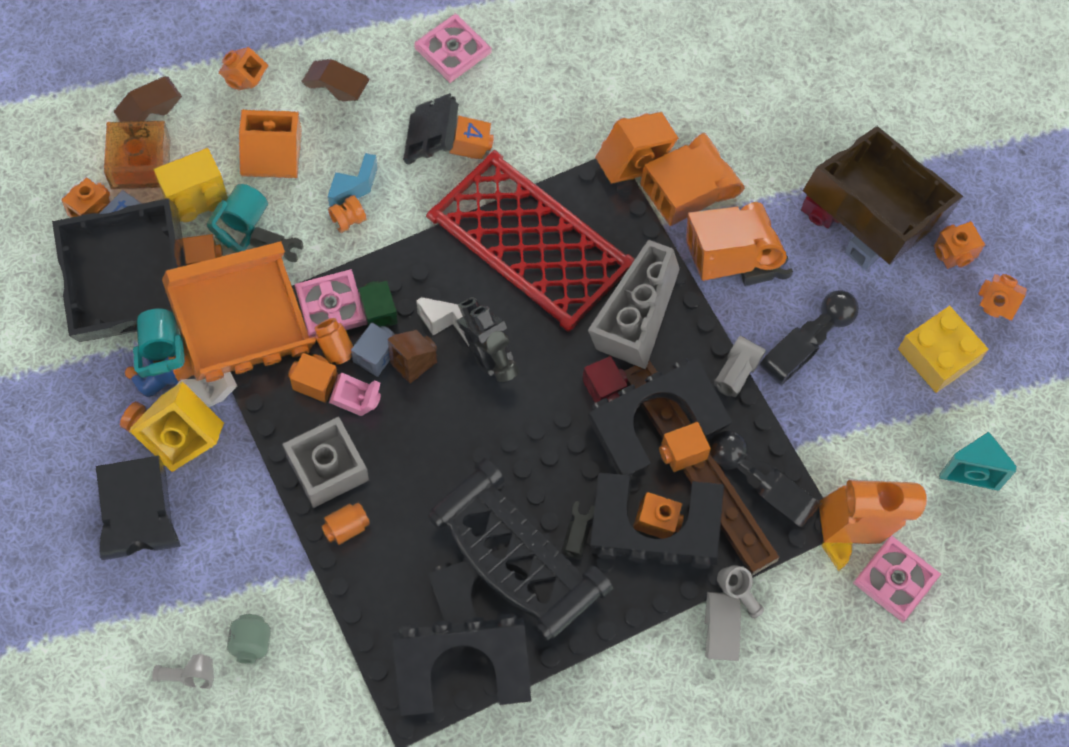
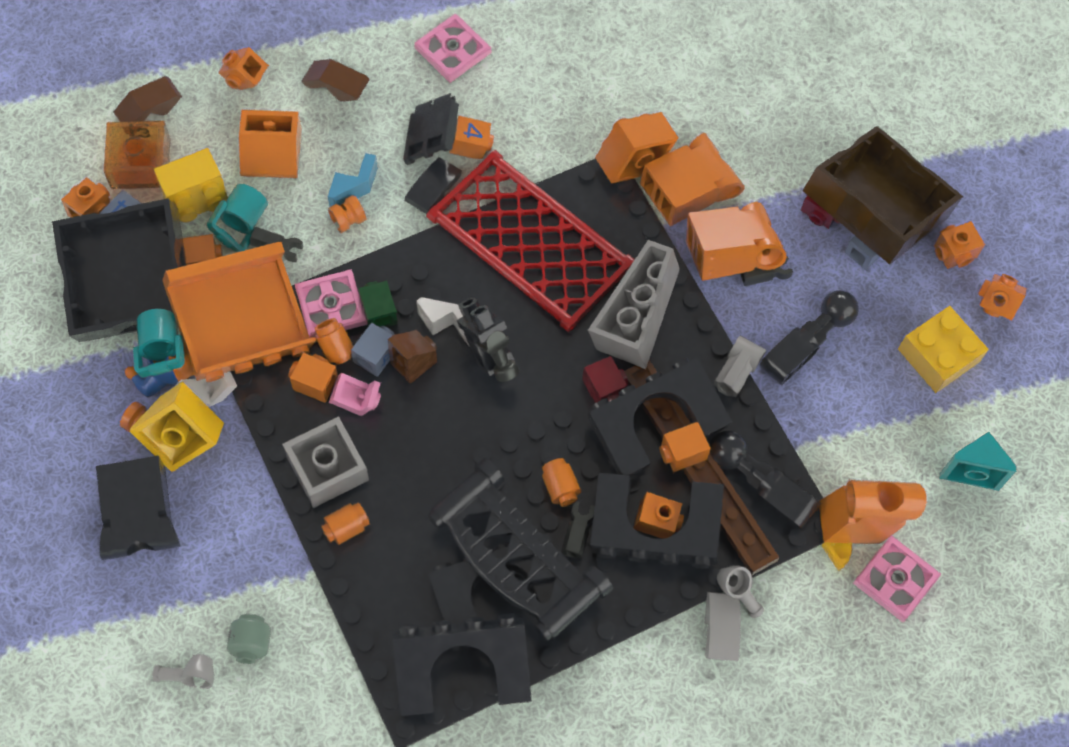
none -> black slope [404,157,462,214]
none -> orange brick [542,458,581,507]

